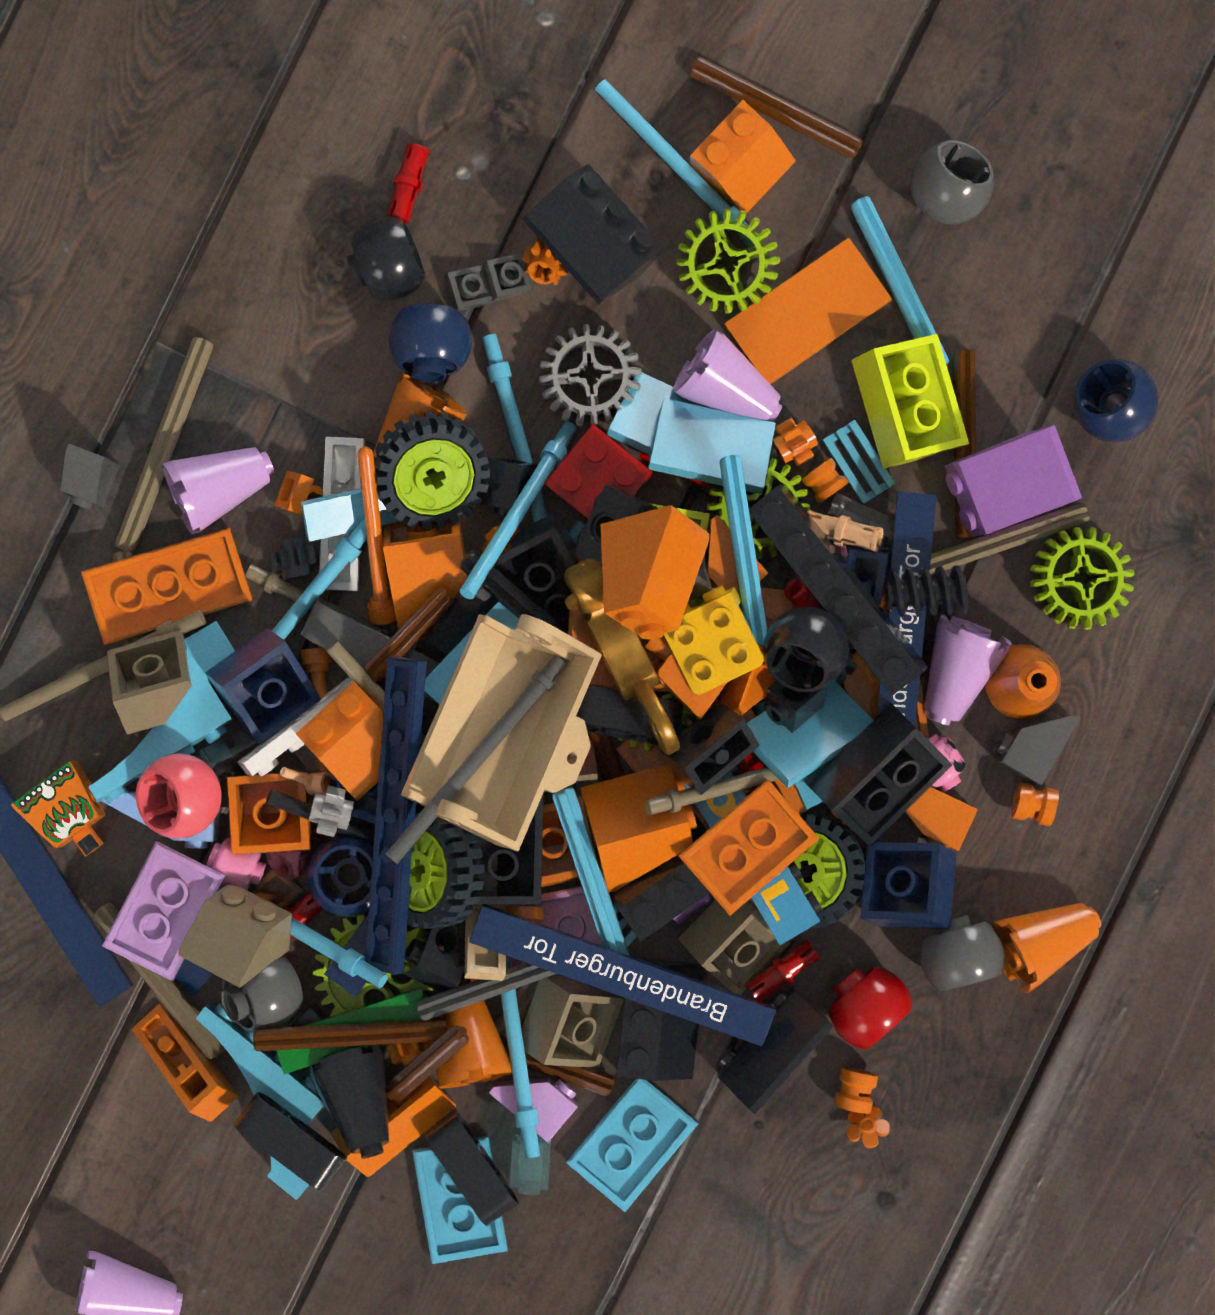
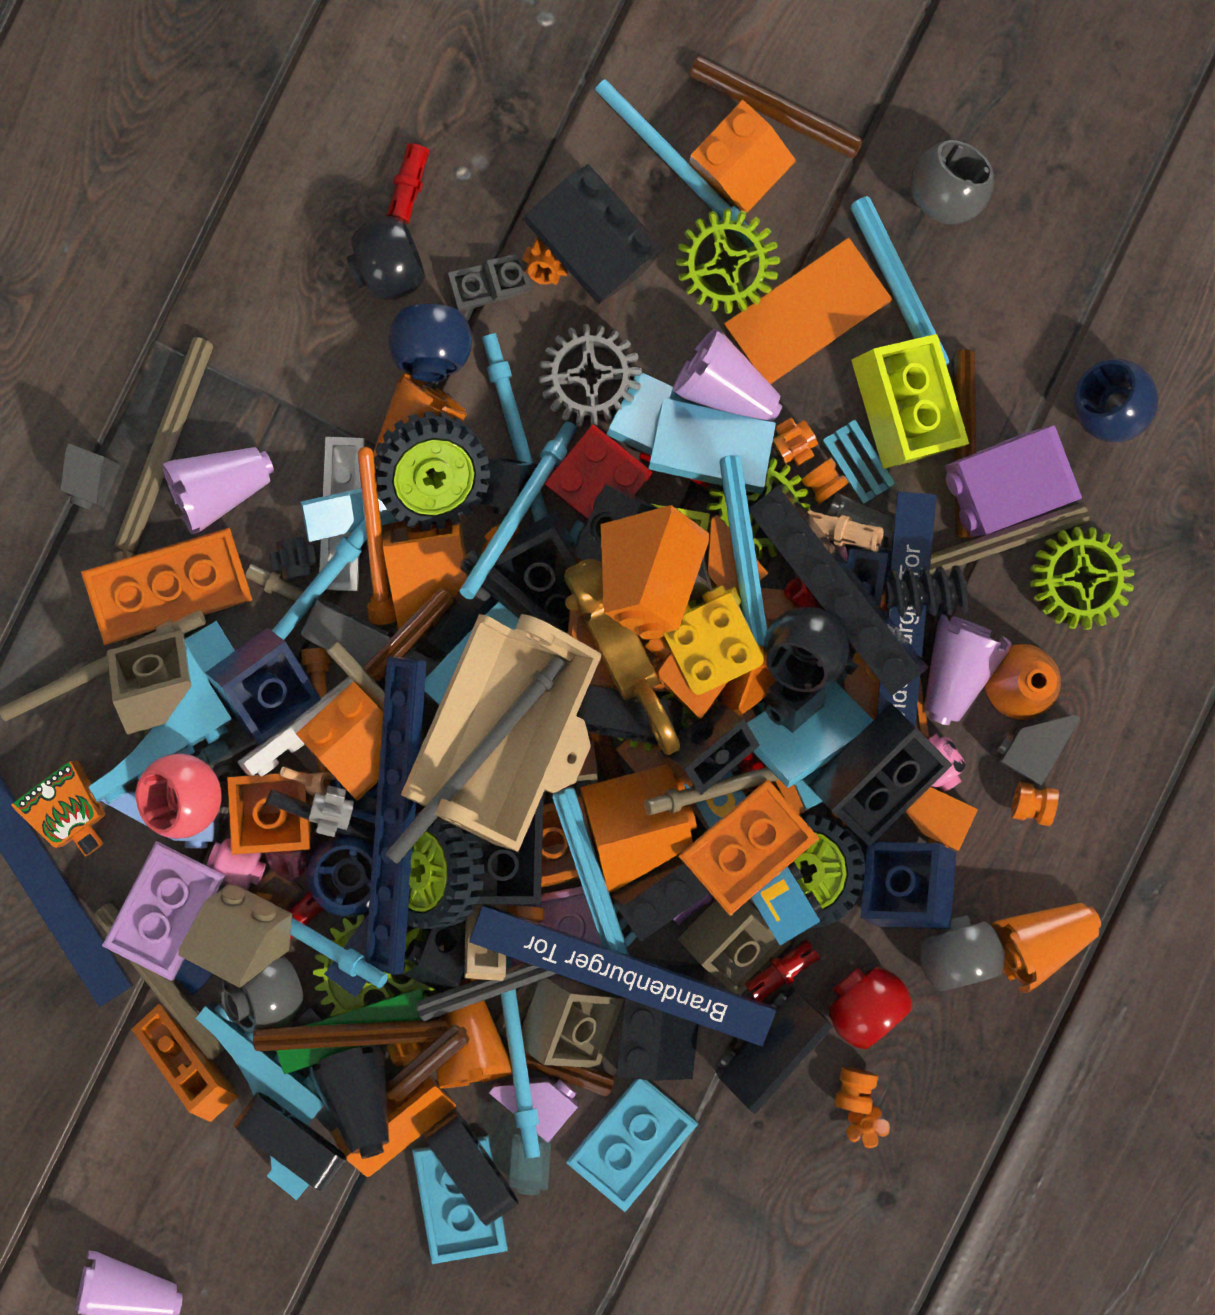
orange tile [274,470,323,515] -> none

